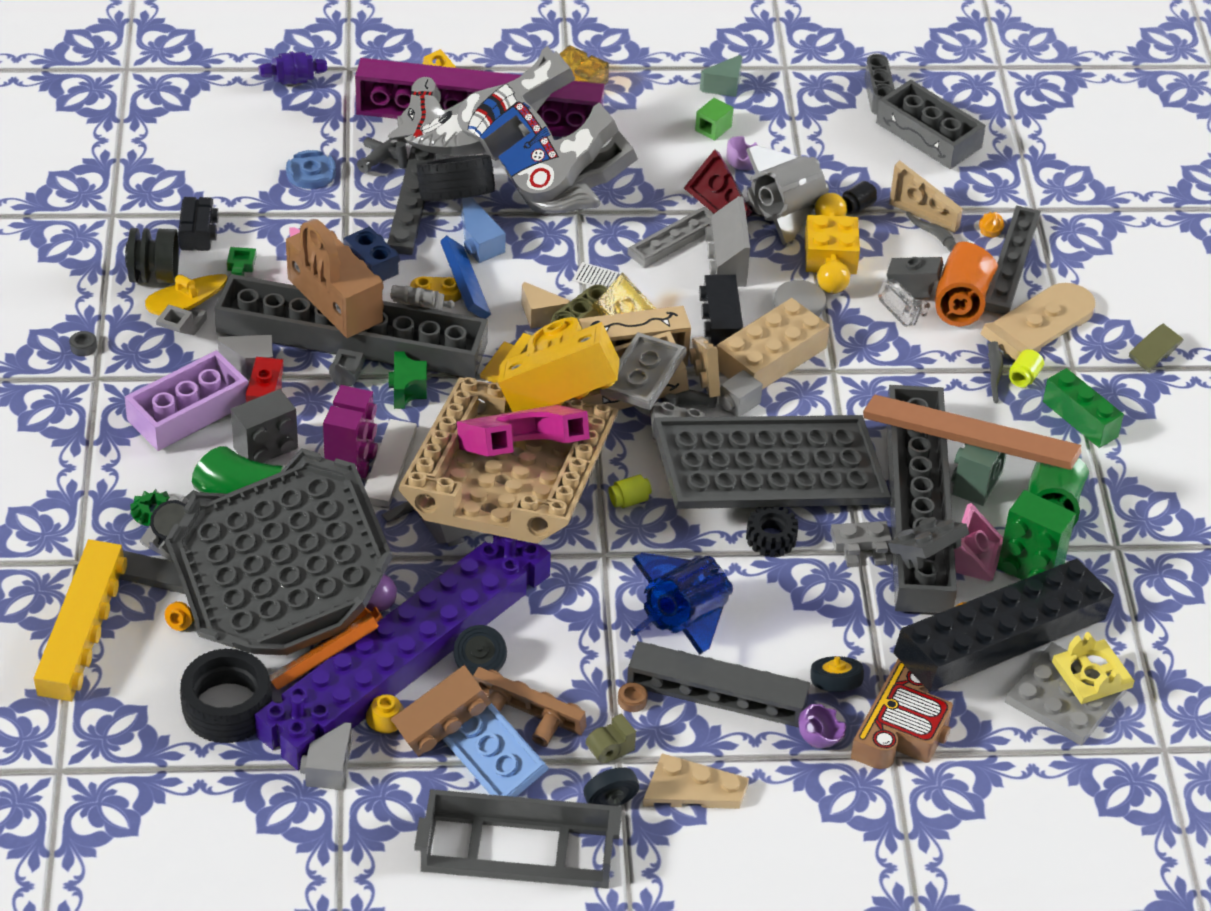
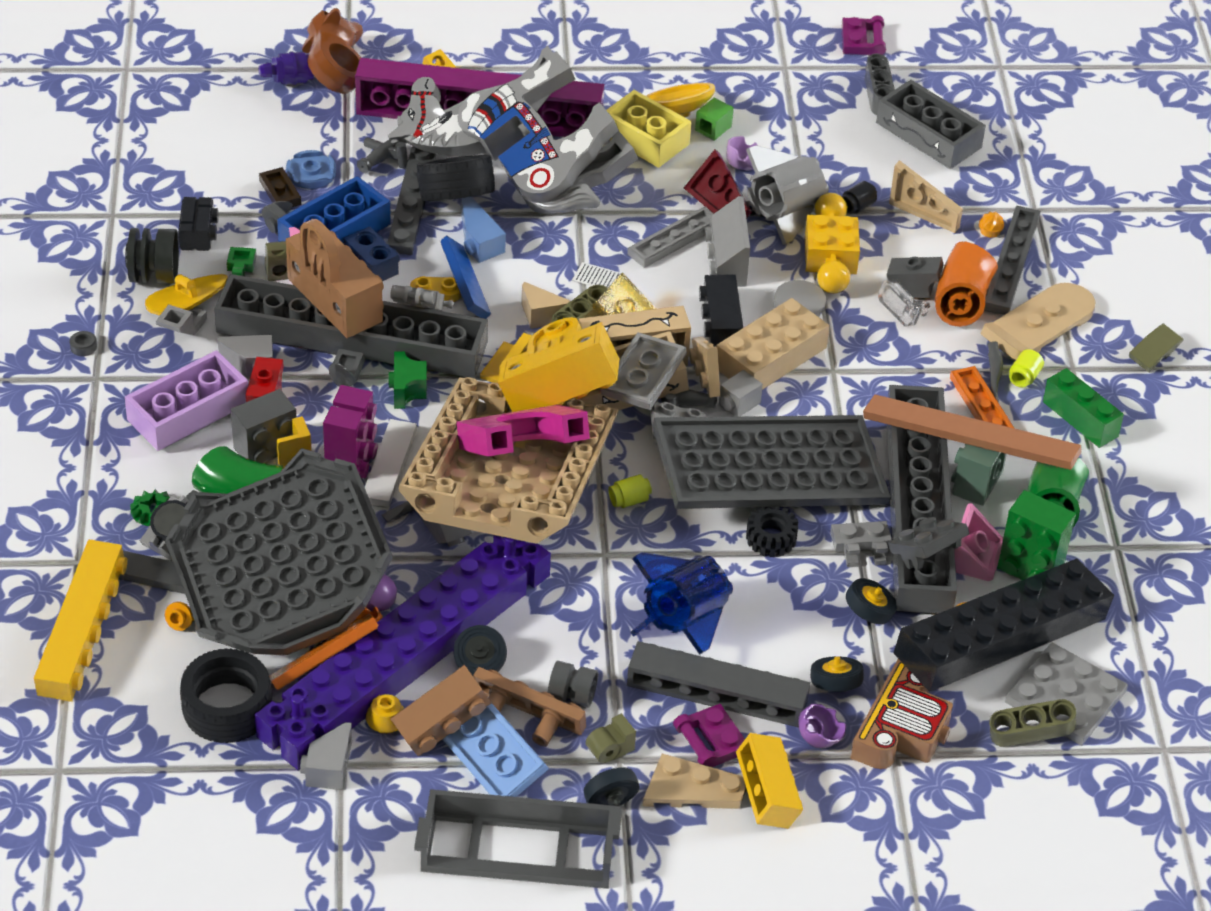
clear yellow piece [559,45,609,86] -> none
medium nougat tile [618,683,648,712] -> none
sand green slope [700,55,743,97] -> none
dark grey animal [906,211,957,252] -> none
light yellow piece [1052,632,1134,705] -> none
none -> dark brown plate [259,167,301,207]
none -> dark grey plate [262,201,293,235]
none -> olive leg [265,241,288,281]
none -> blue brick [277,176,391,244]
none -> yellow panel [277,416,312,468]
none -> dark orange animal [302,8,363,94]
none -> dark grey wheel [548,661,598,708]
none -> light yellow brick [606,90,691,168]
none -> yellow dish [646,83,716,118]
none -> magenta plate [673,703,745,767]
none -> yellow brick [736,733,803,829]
none -> magenta plate [842,15,886,55]
none -> black wheel [846,578,897,624]
none -> orange tile [950,366,1015,429]
none -> olive beam [989,699,1076,747]

